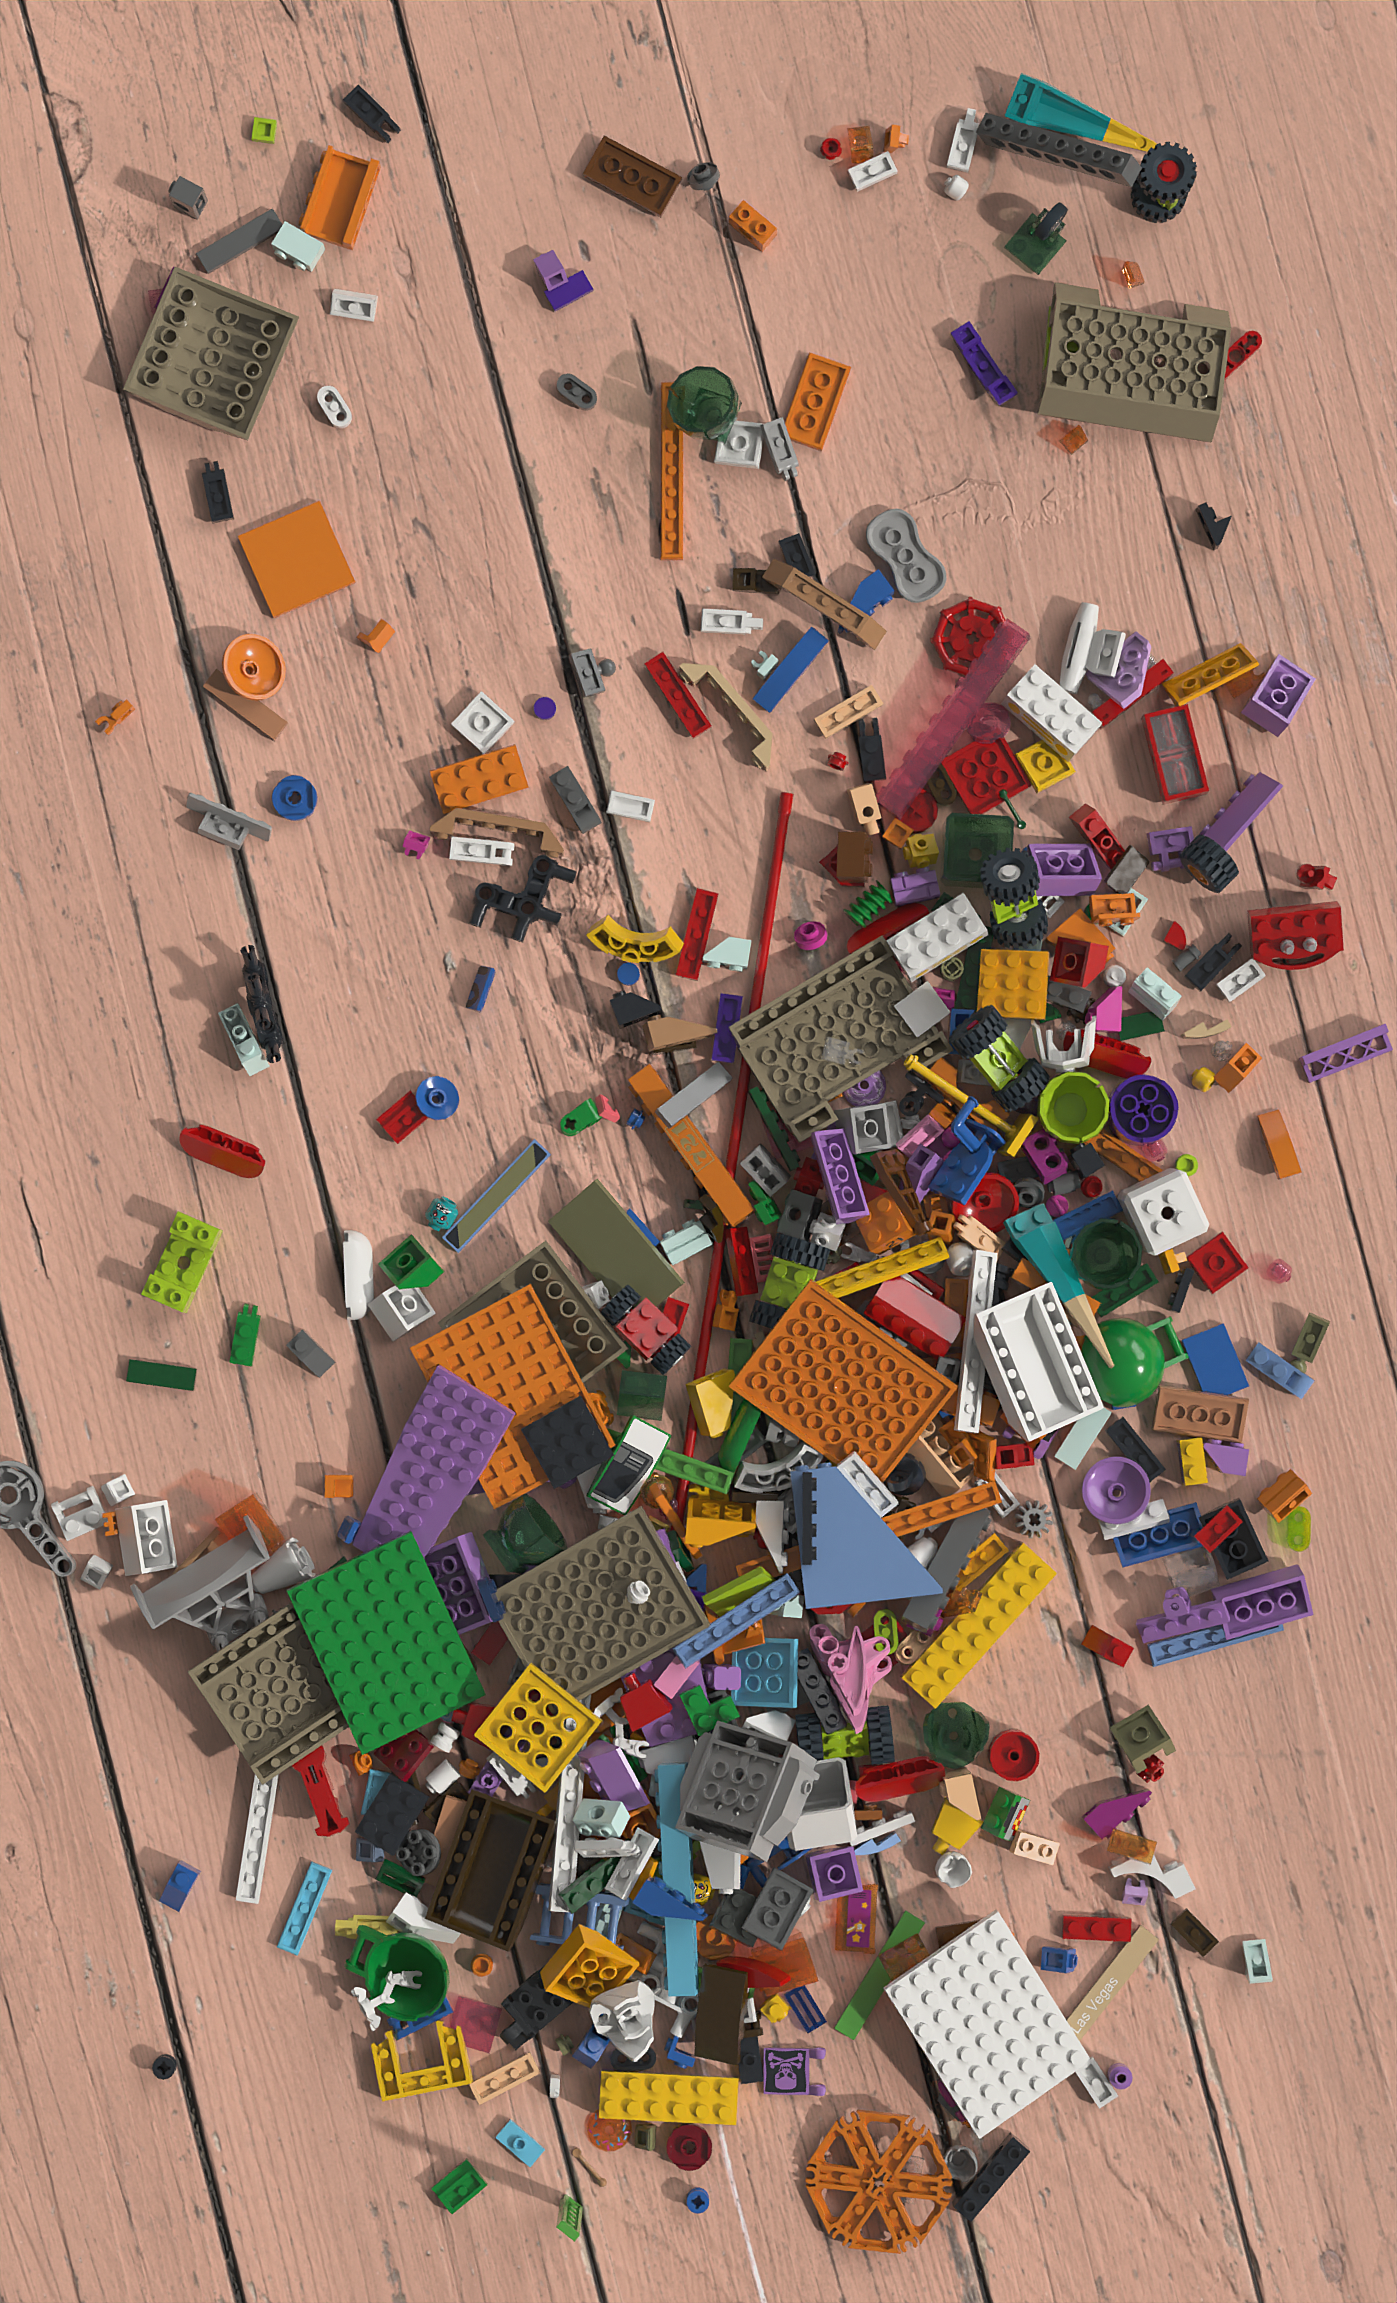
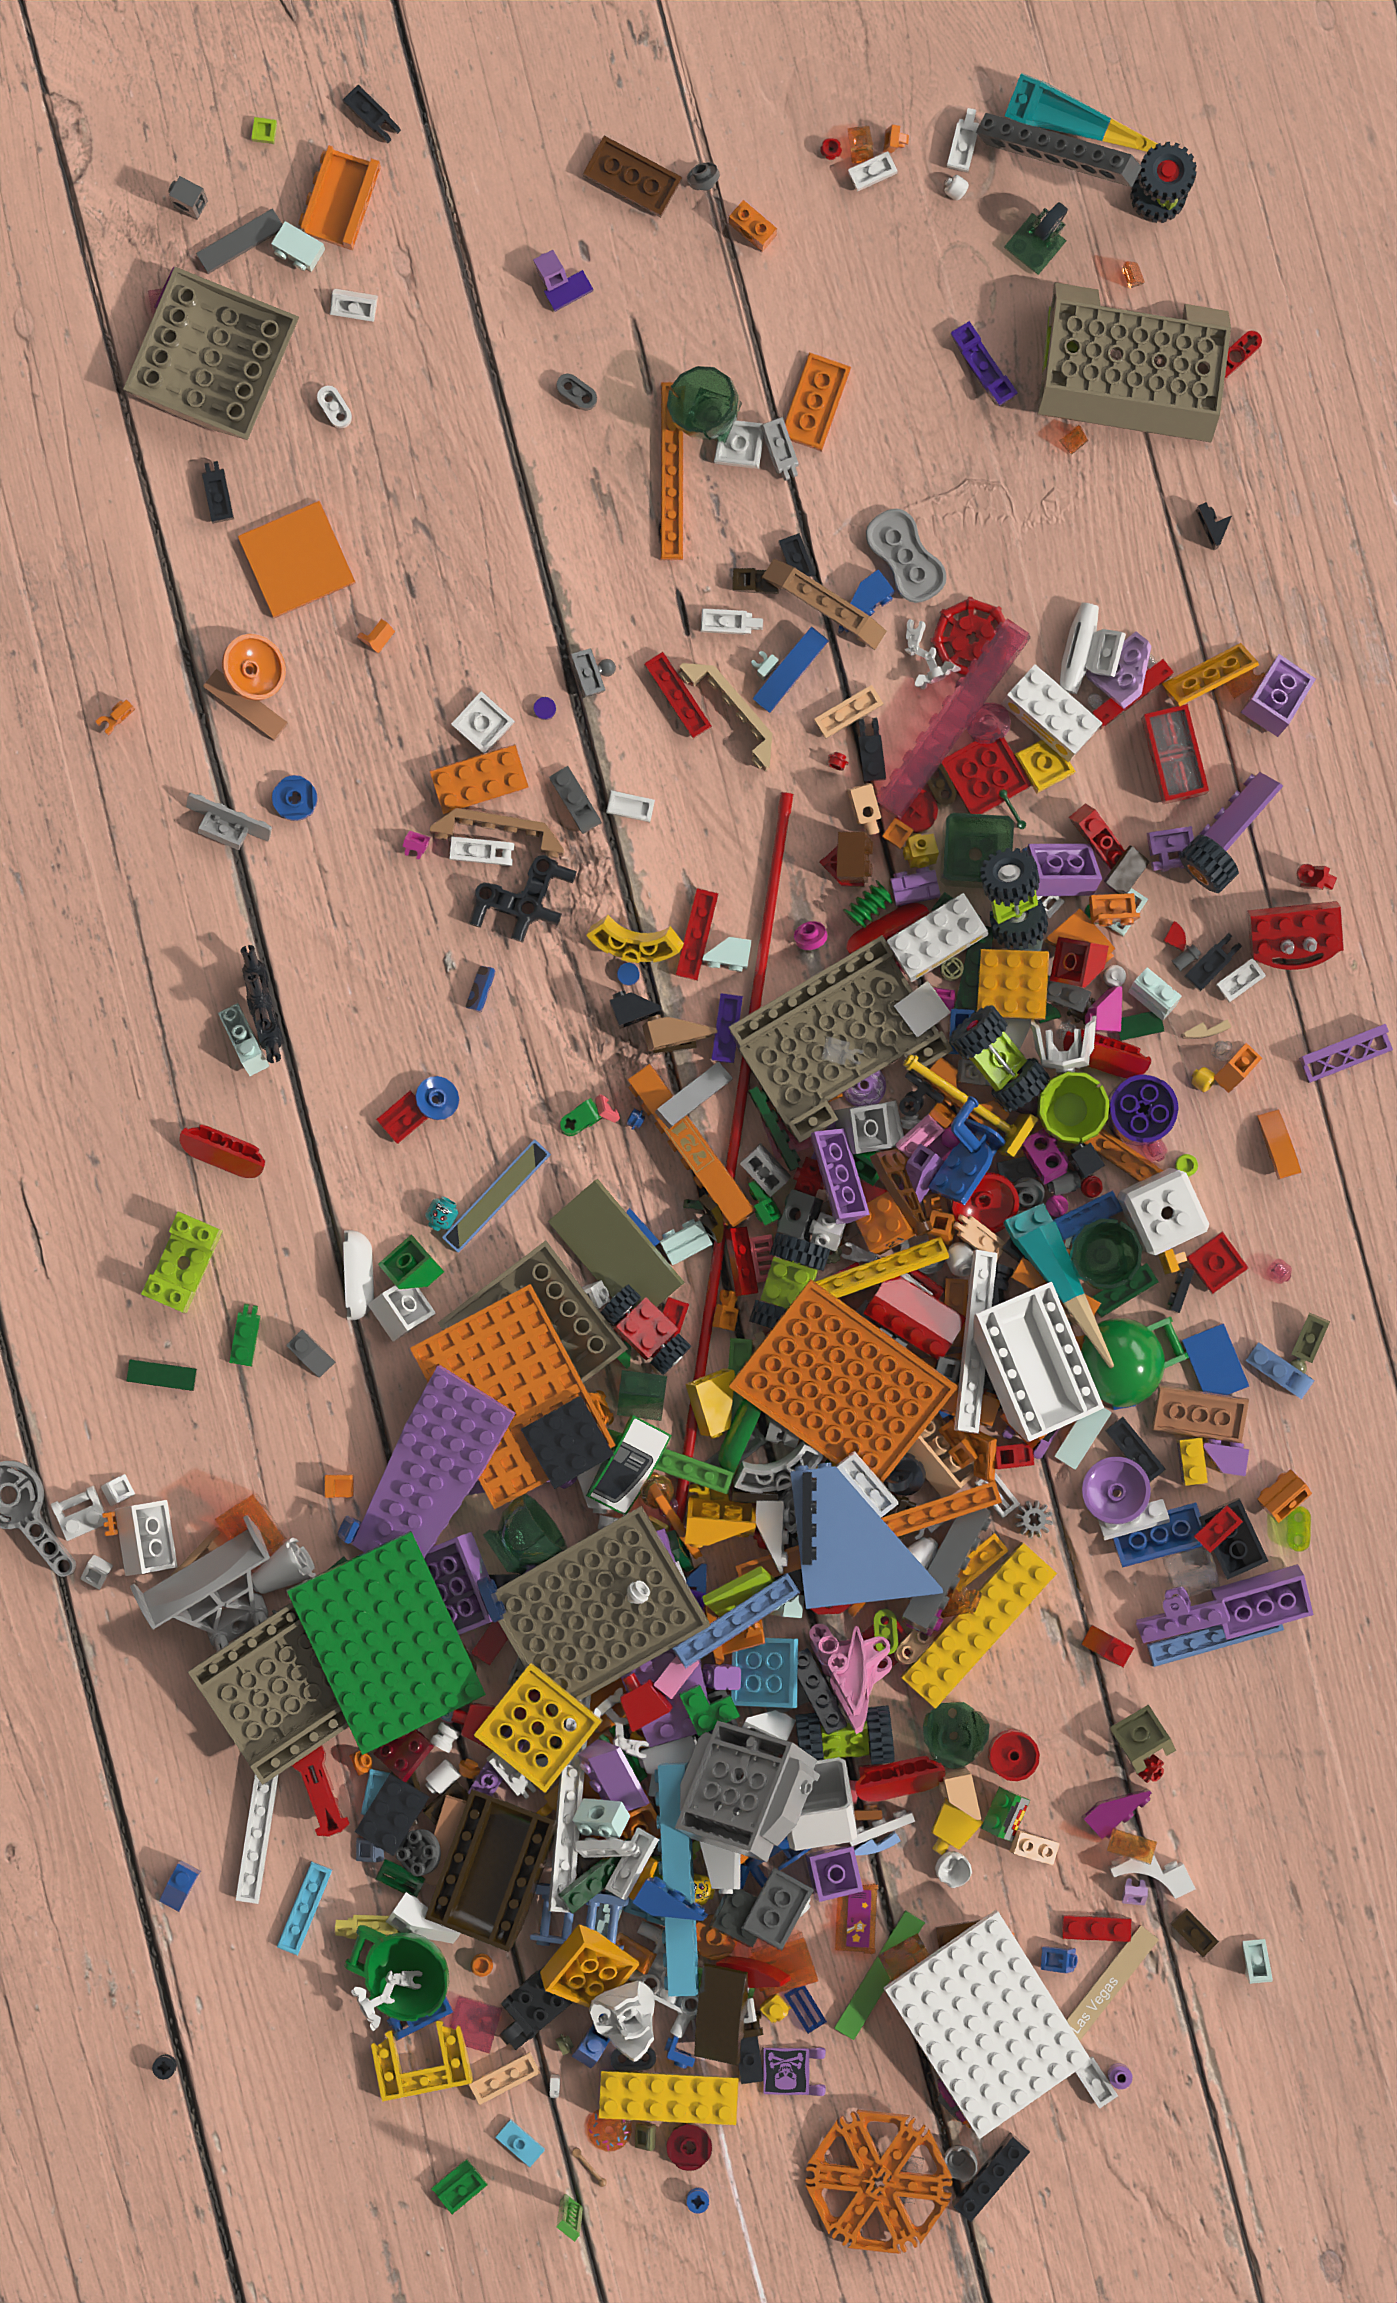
none -> white piece [905,619,961,690]

